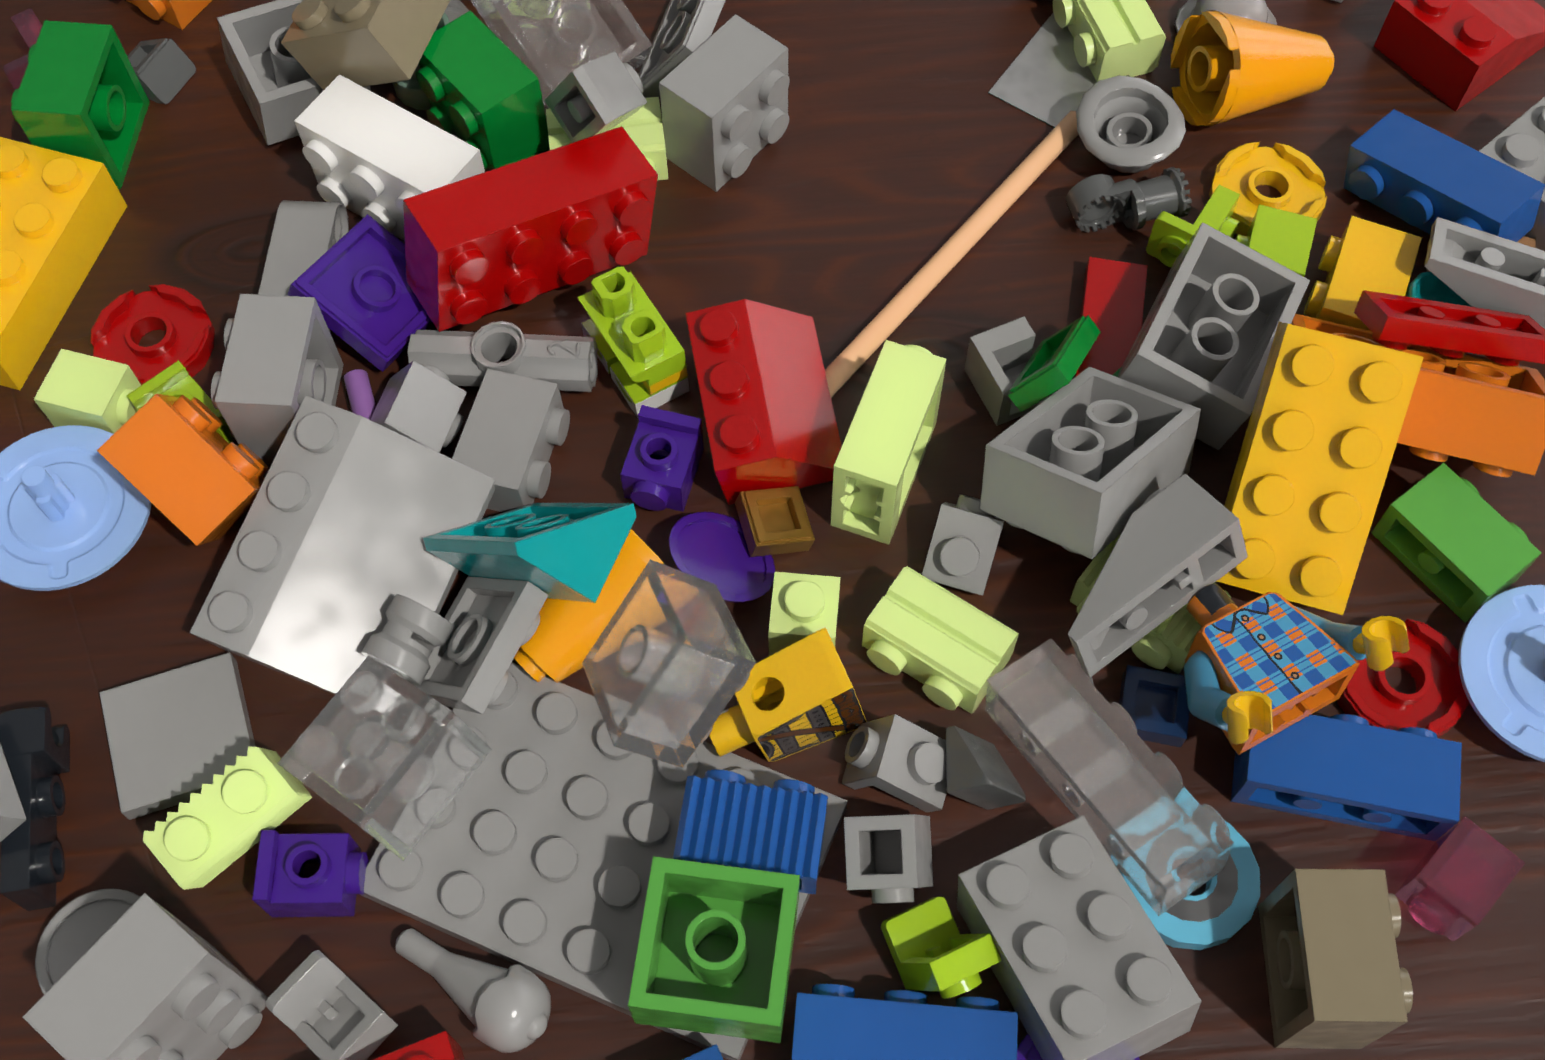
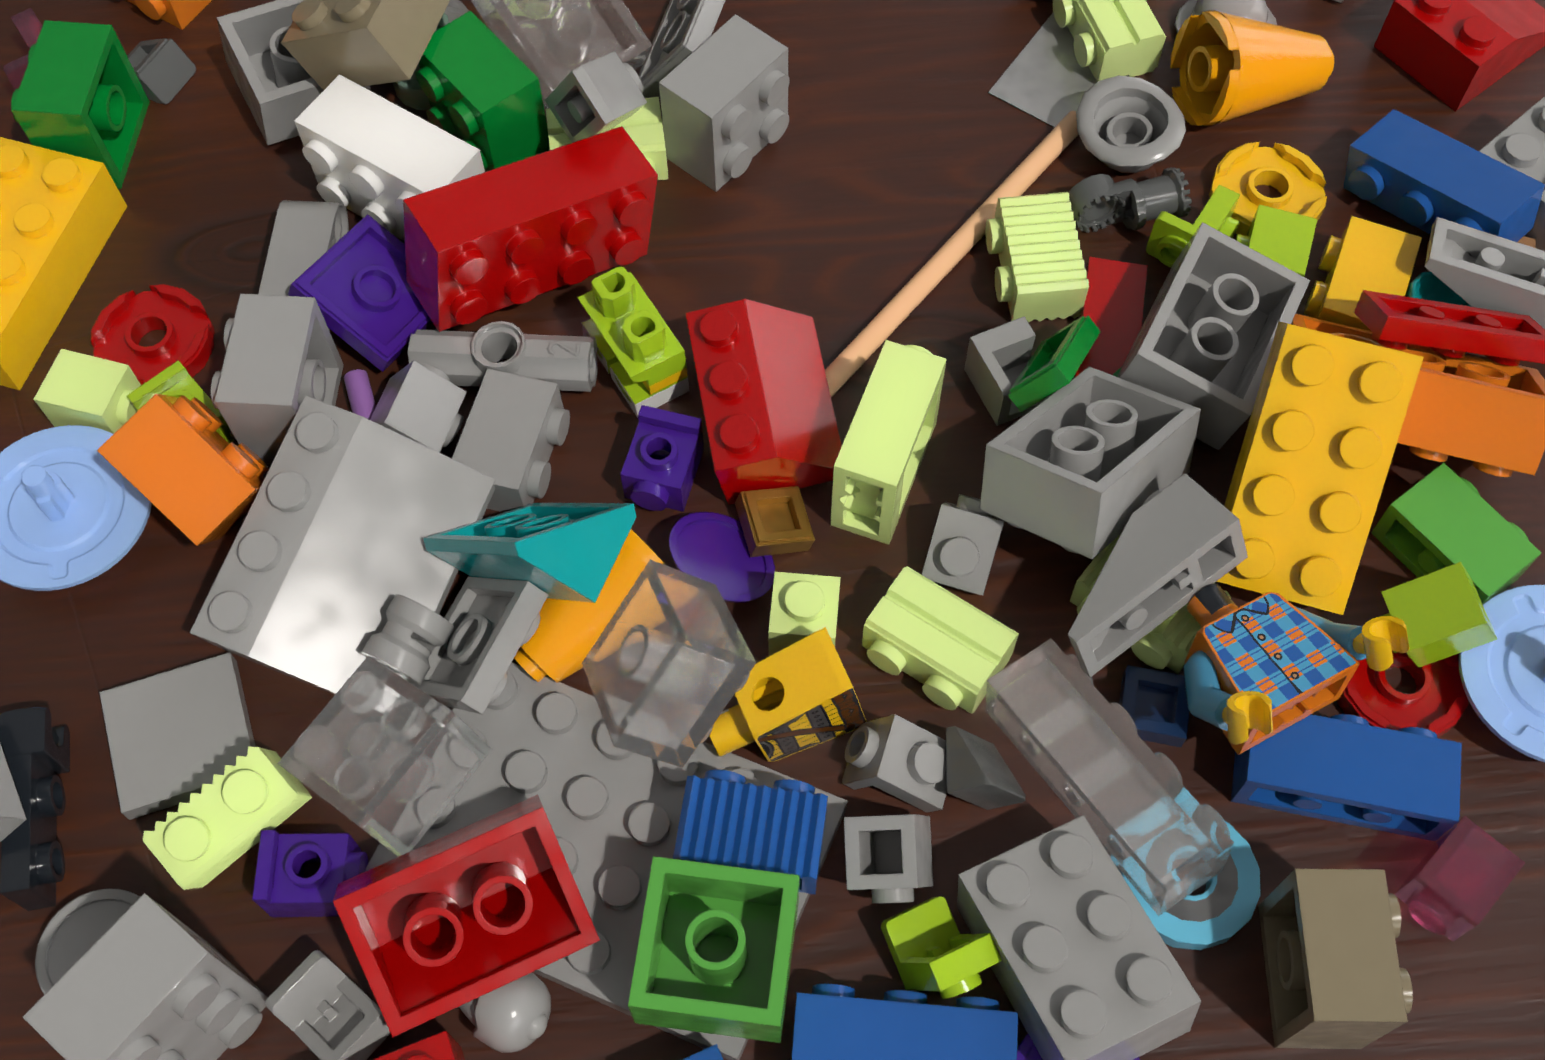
none -> red slope [333,794,600,1038]
none -> yellowish green brick [985,192,1089,323]
none -> lime brick [1381,562,1497,668]

